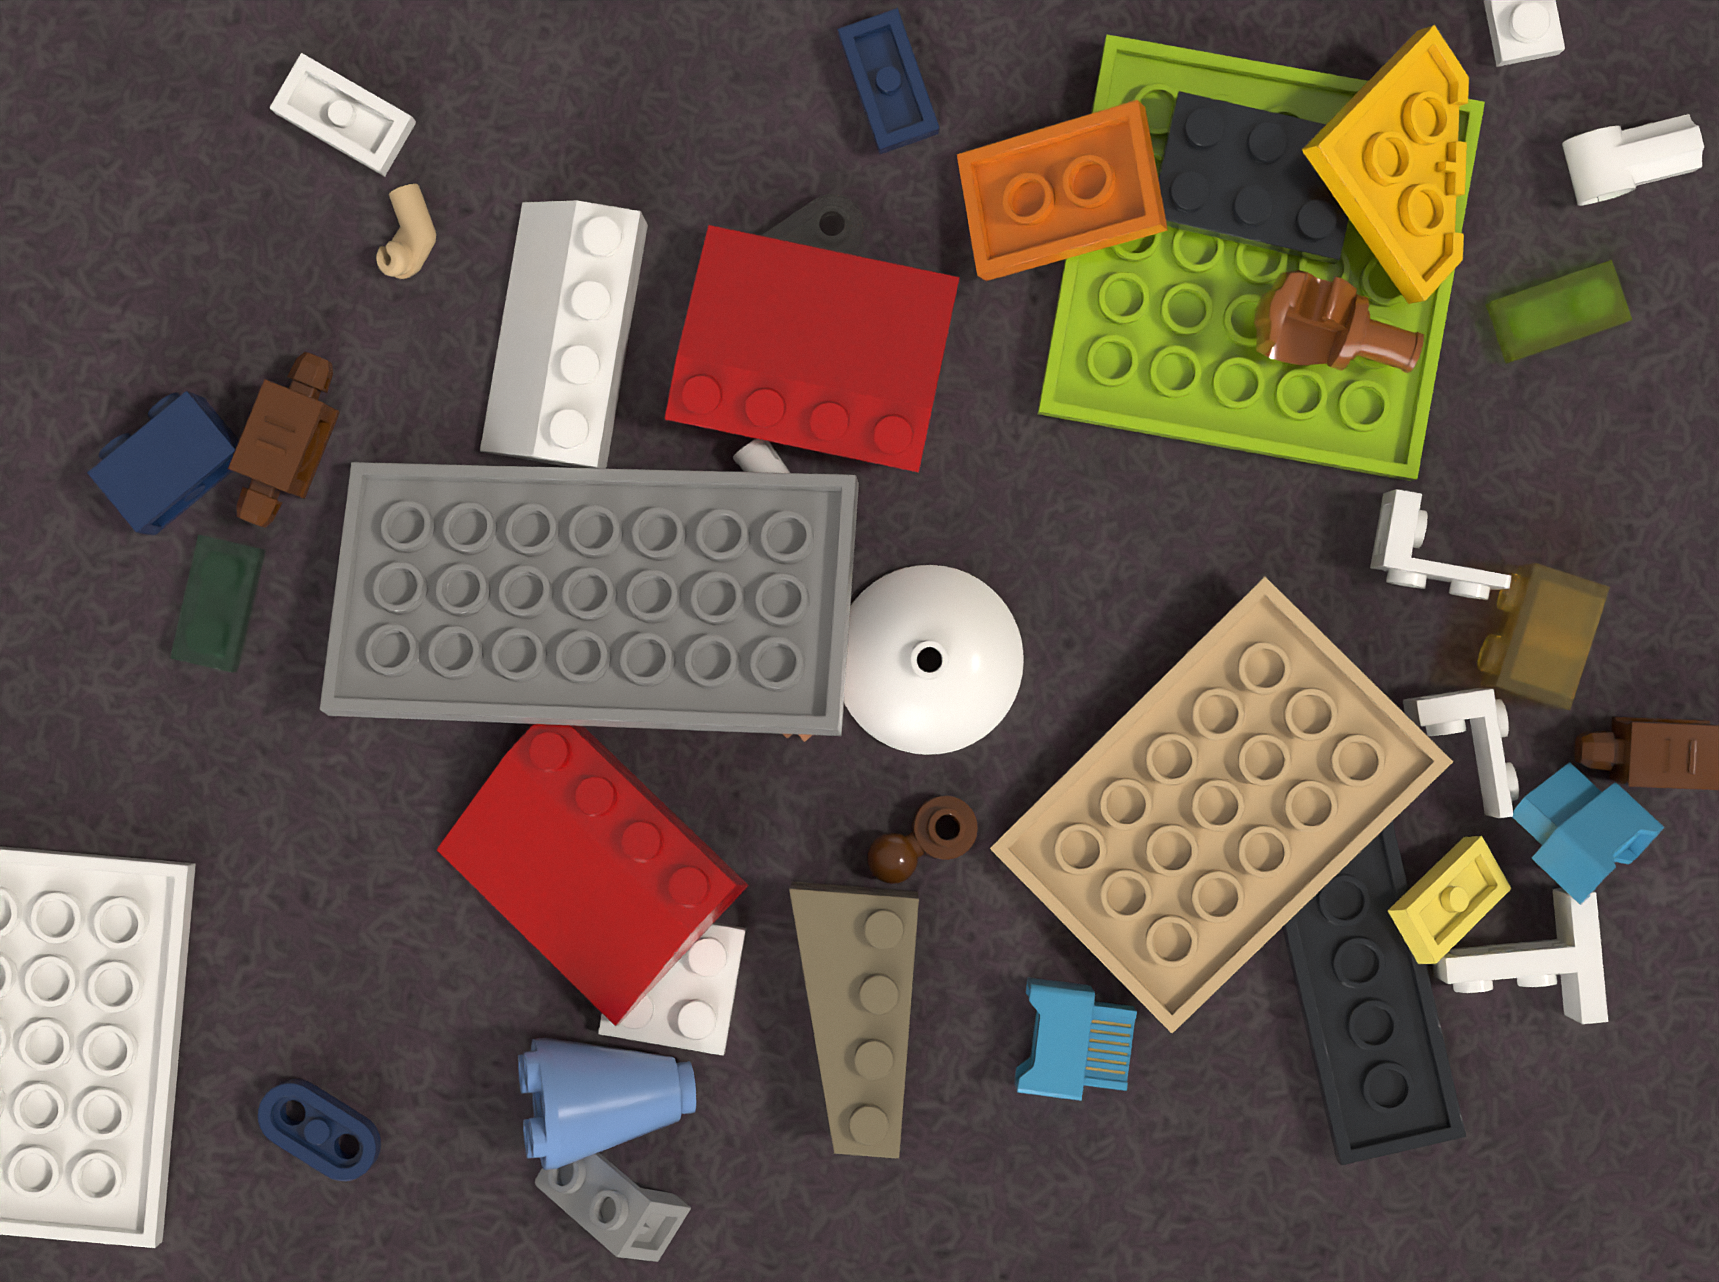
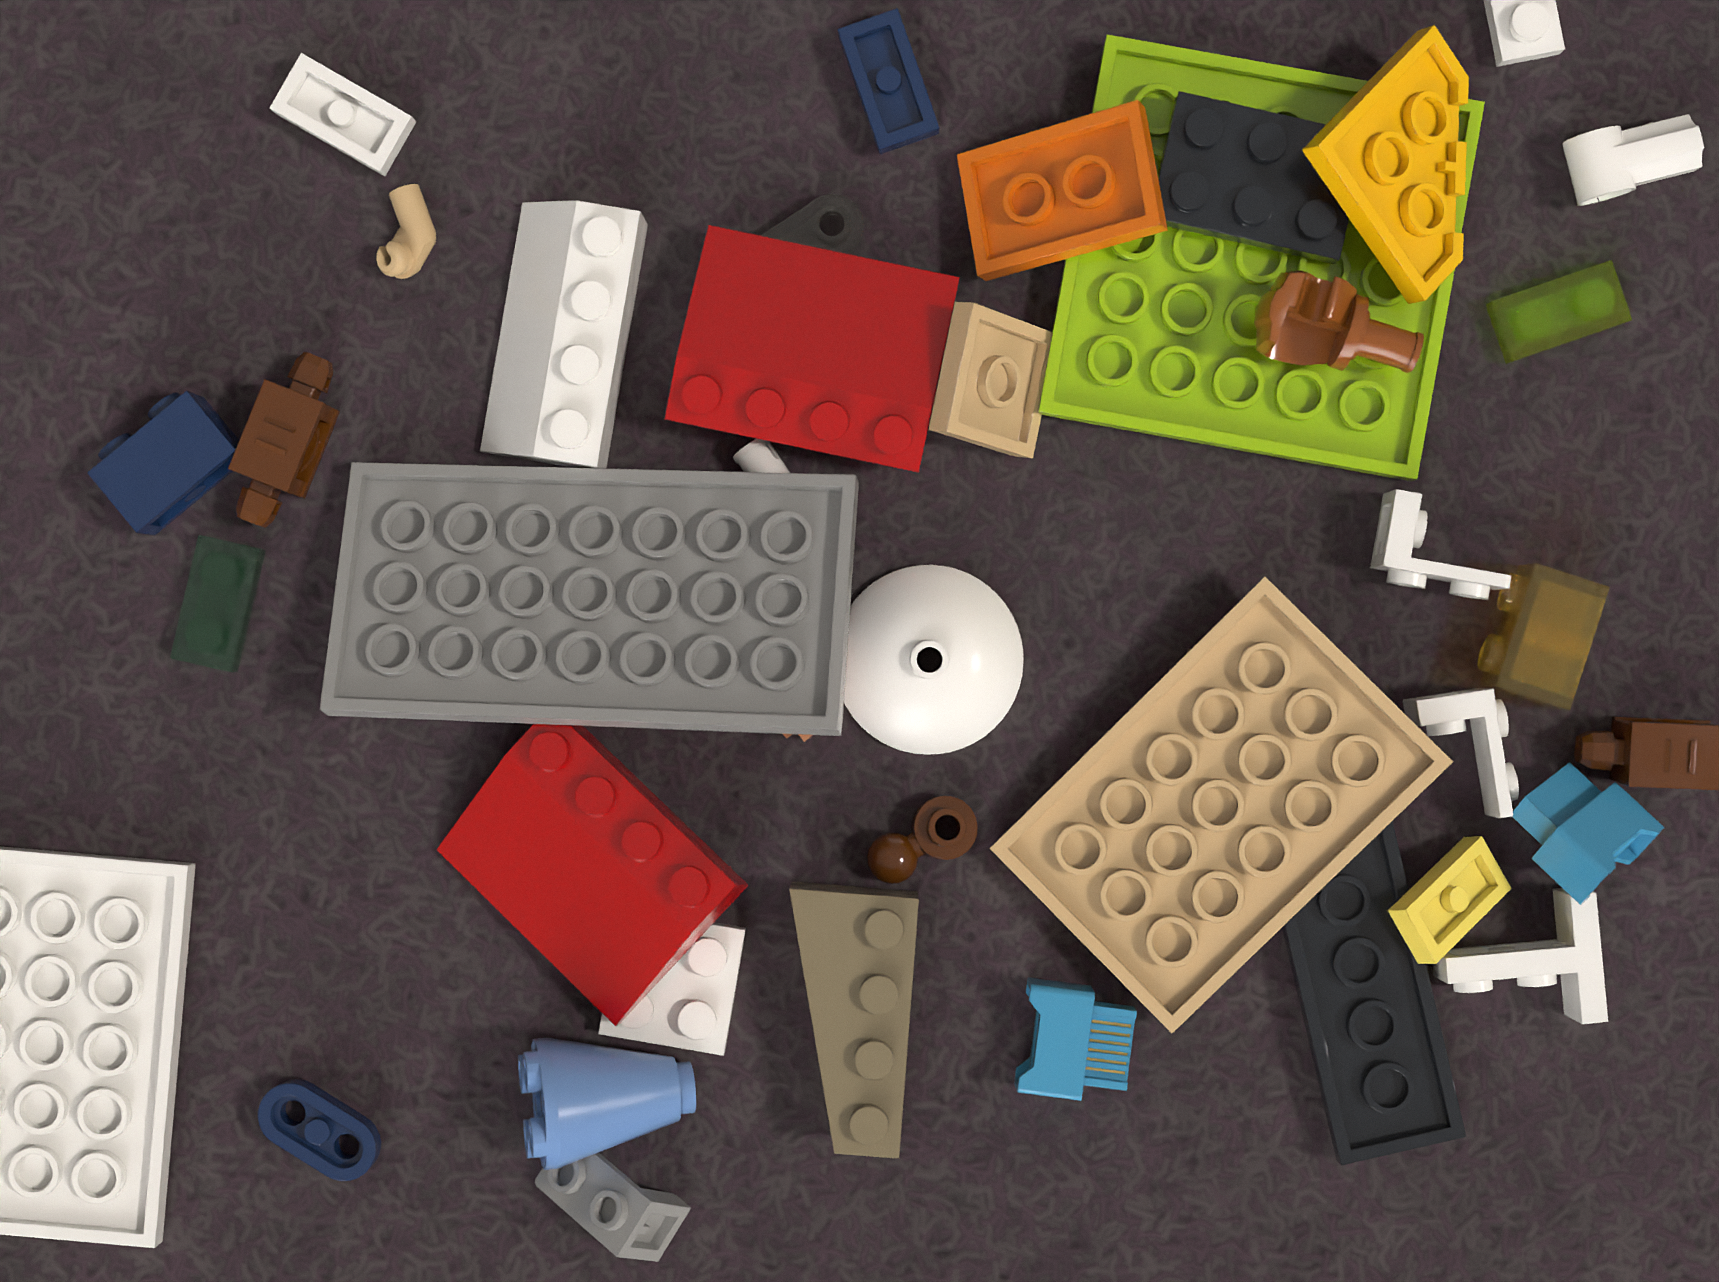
none -> tan plate [929,302,1052,458]

